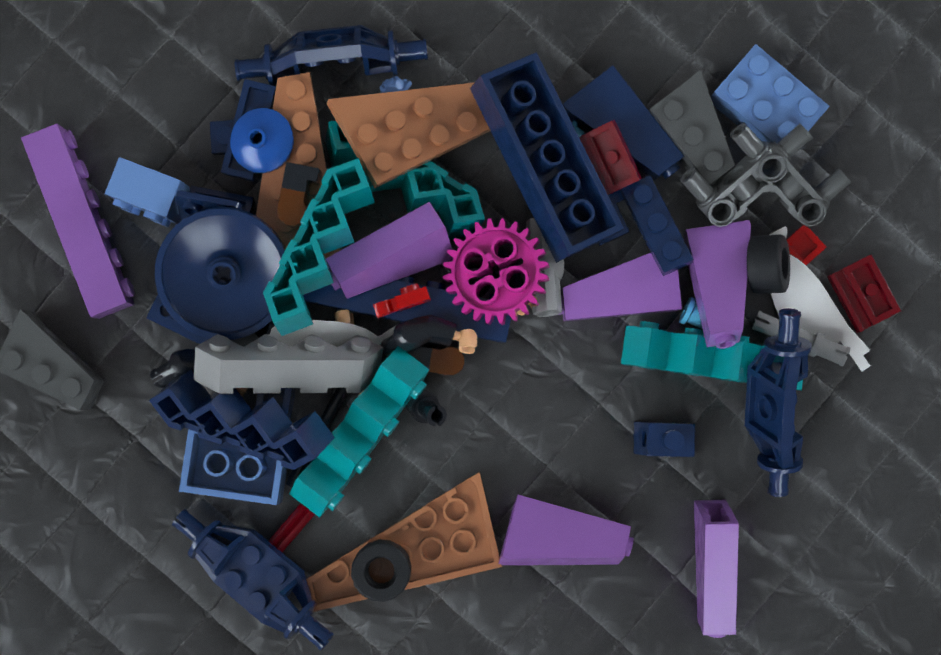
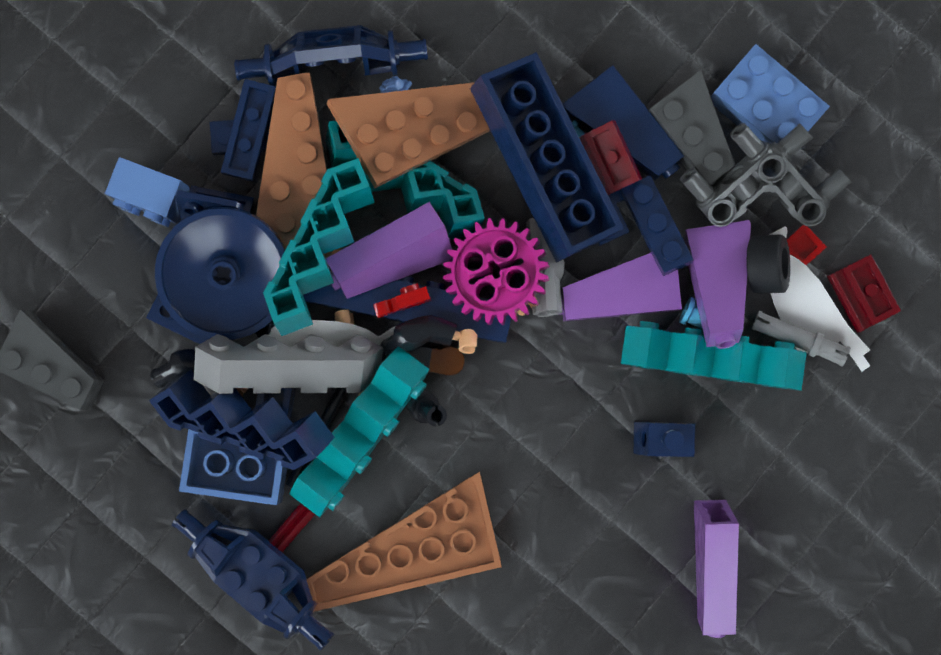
medium lavender brick [21,124,135,319] -> none
blue dish [230,108,294,173] -> none
leg [277,162,323,228] -> none
black tyre [351,539,411,602] -> none
medium lavender slope [498,495,634,565] -> none
dark blue plate [744,308,812,497] -> none

